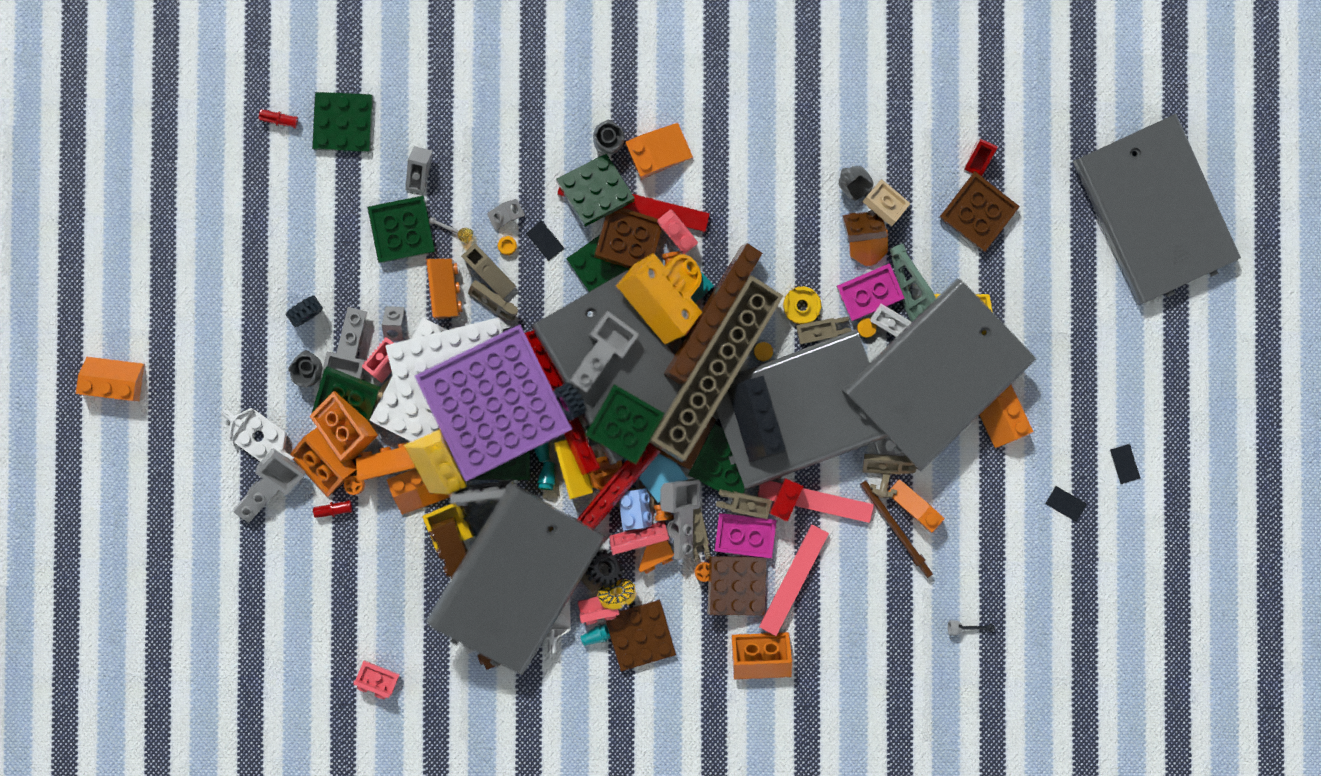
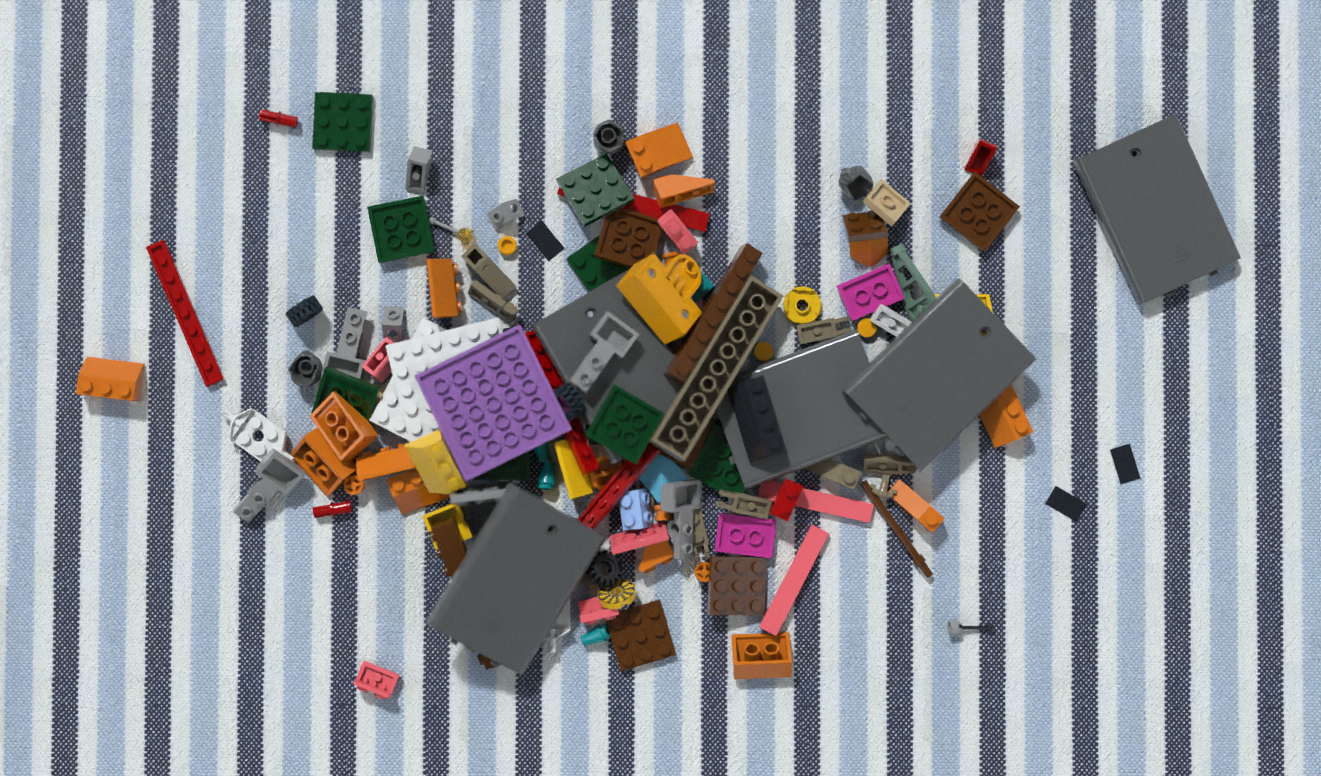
none -> red tile [146,240,225,387]
none -> orange slope [652,174,715,208]
none -> dark tan slope [804,459,862,490]

